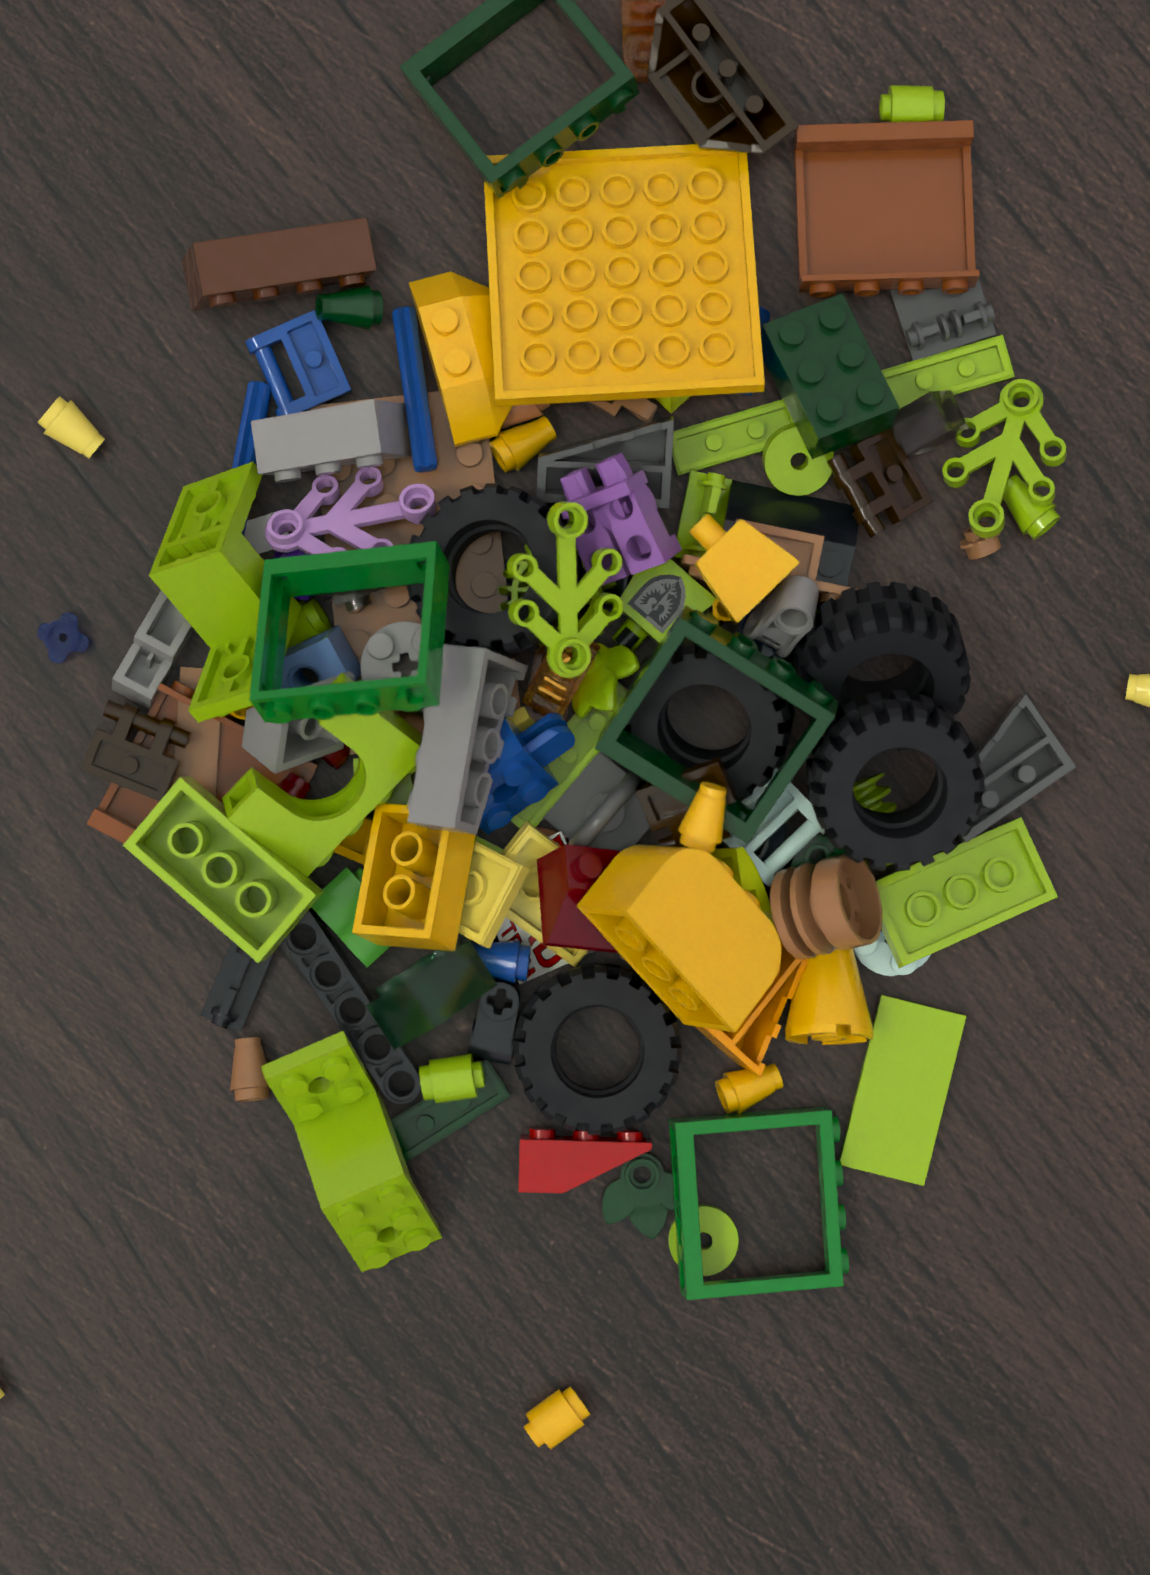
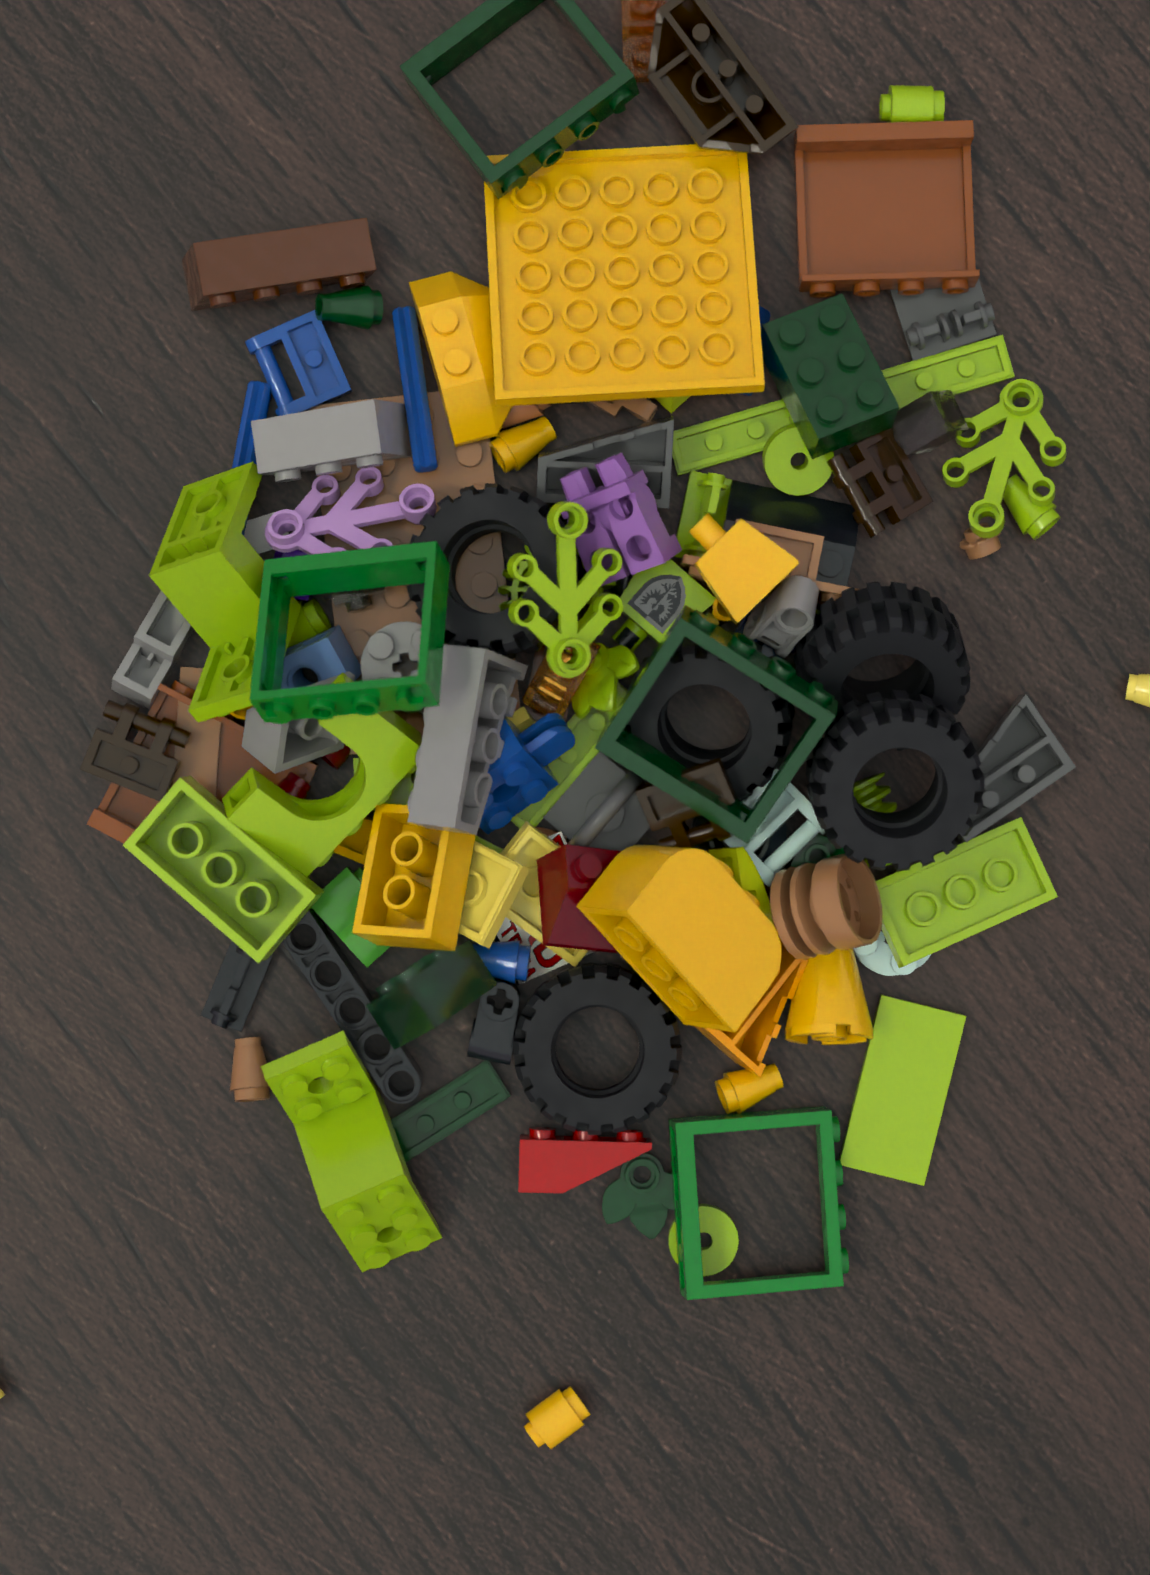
clear blue plate [37,612,89,663] -> none
light yellow cone [38,396,105,459] -> none
lime brick [419,1054,485,1104] -> none
yellow cone [678,782,727,853] -> none

